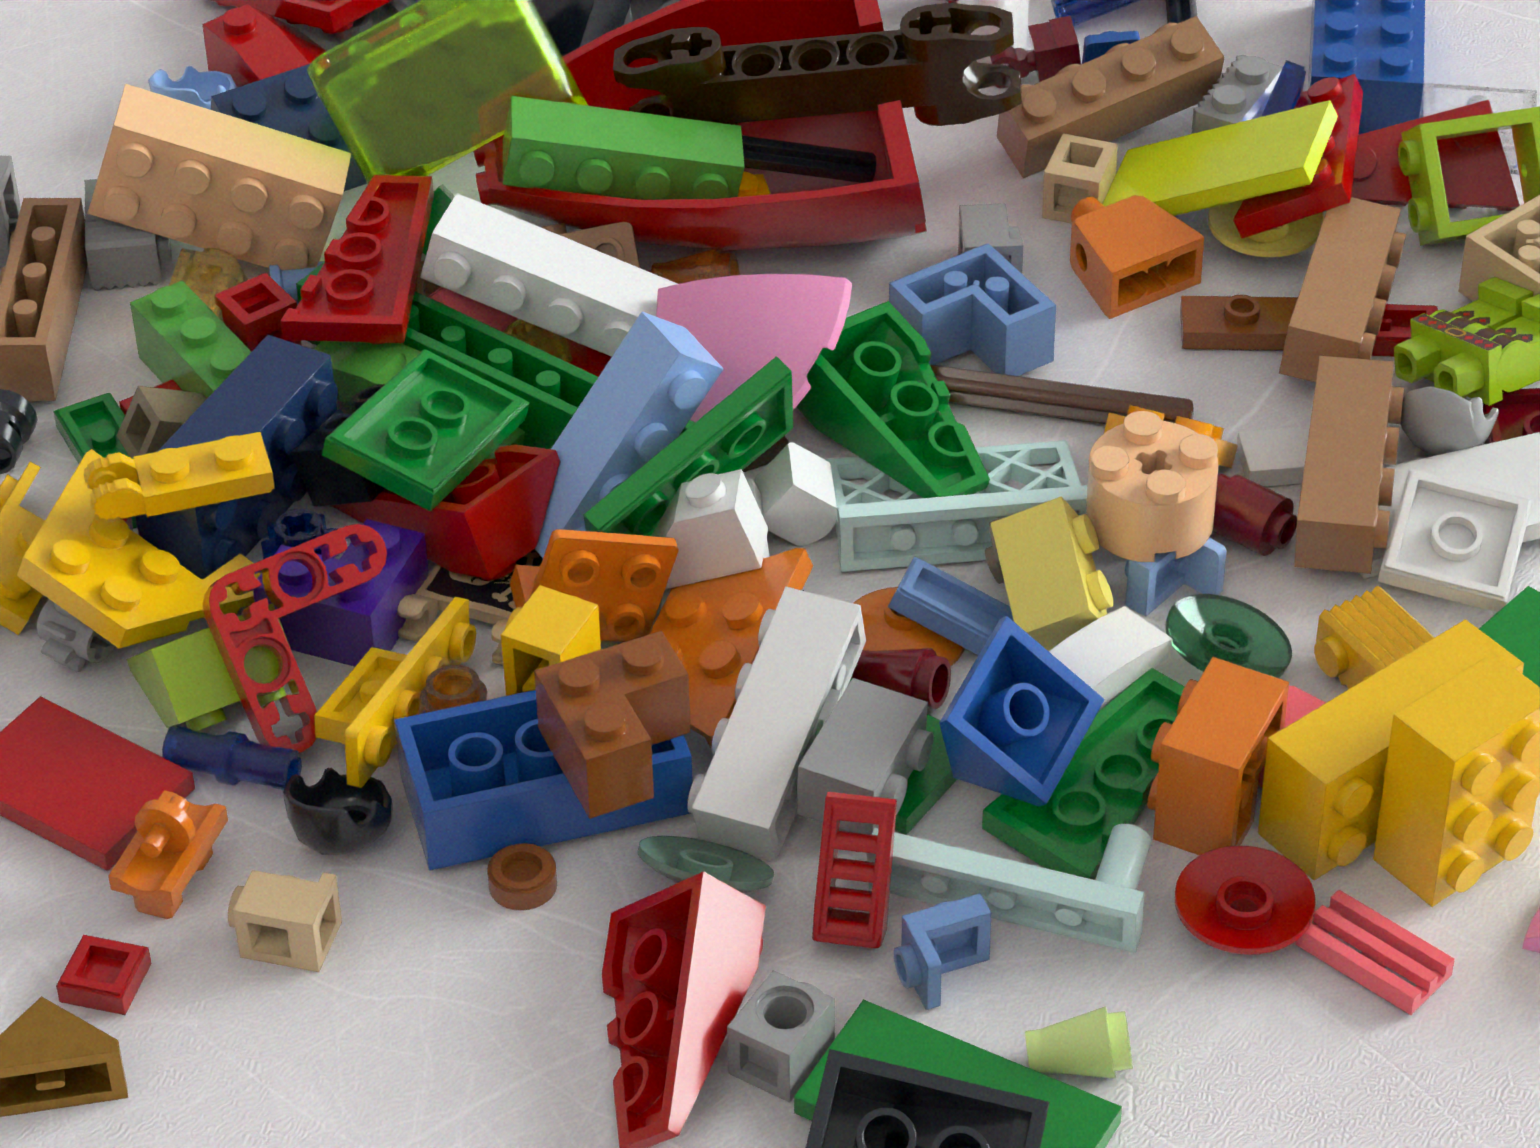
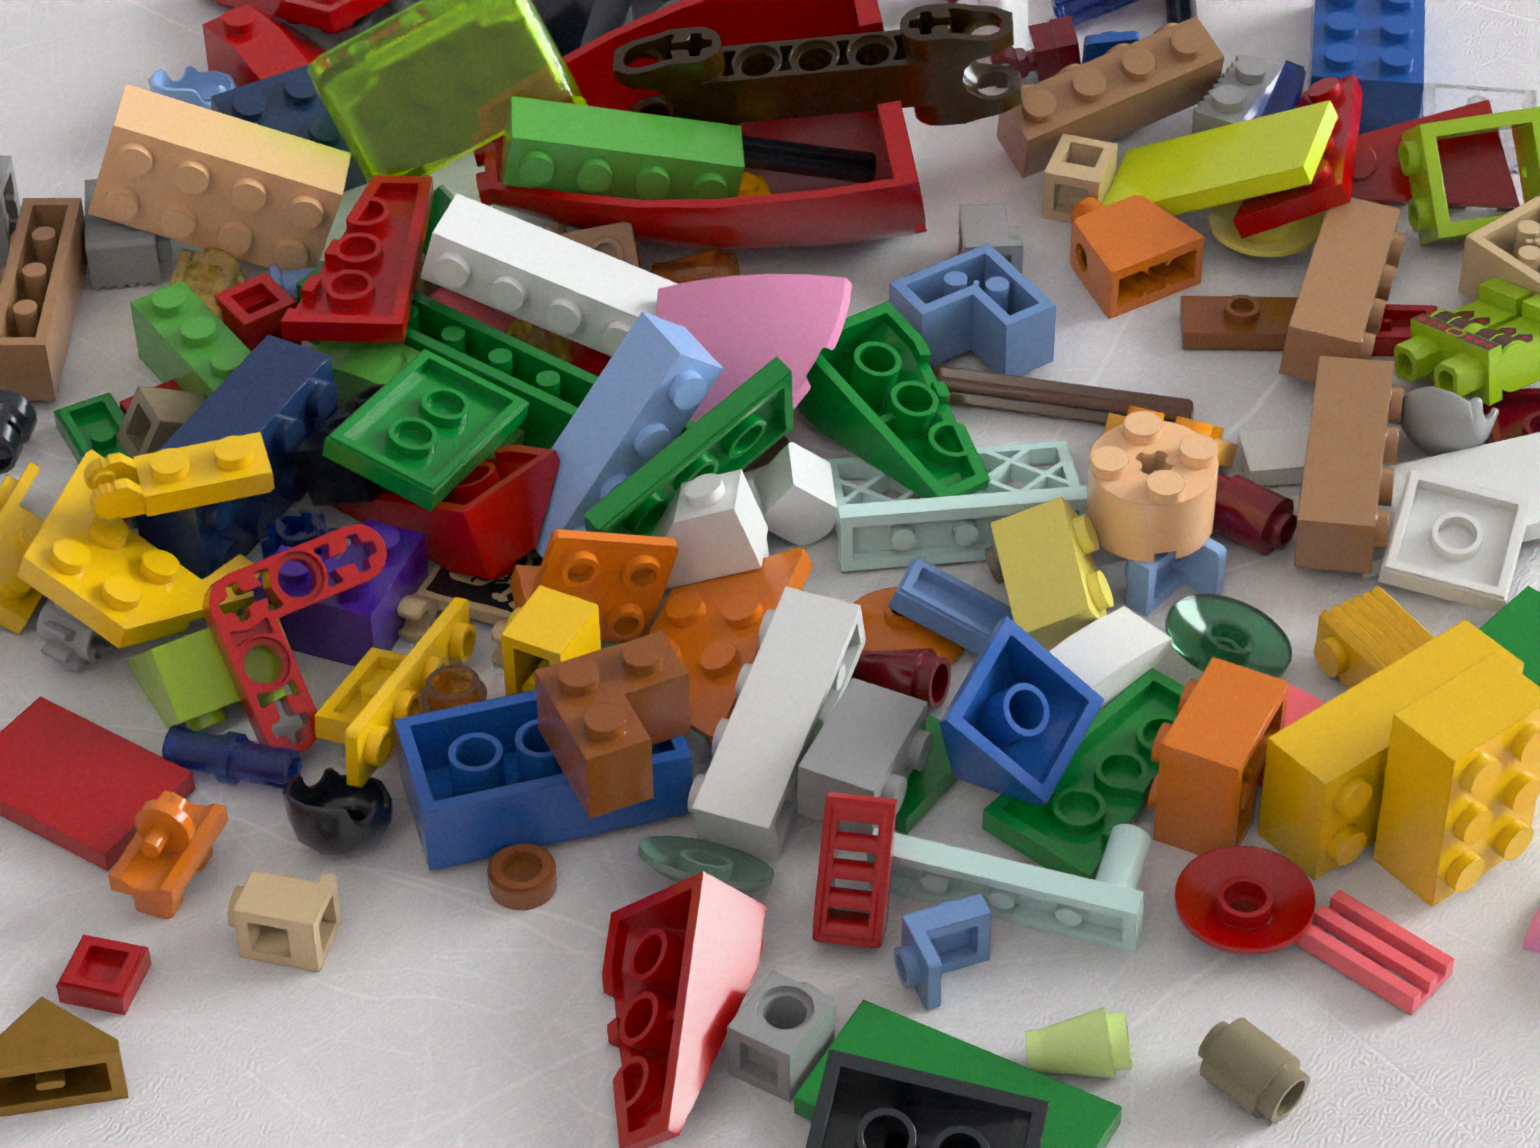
none -> dark tan brick [1198,1018,1310,1123]

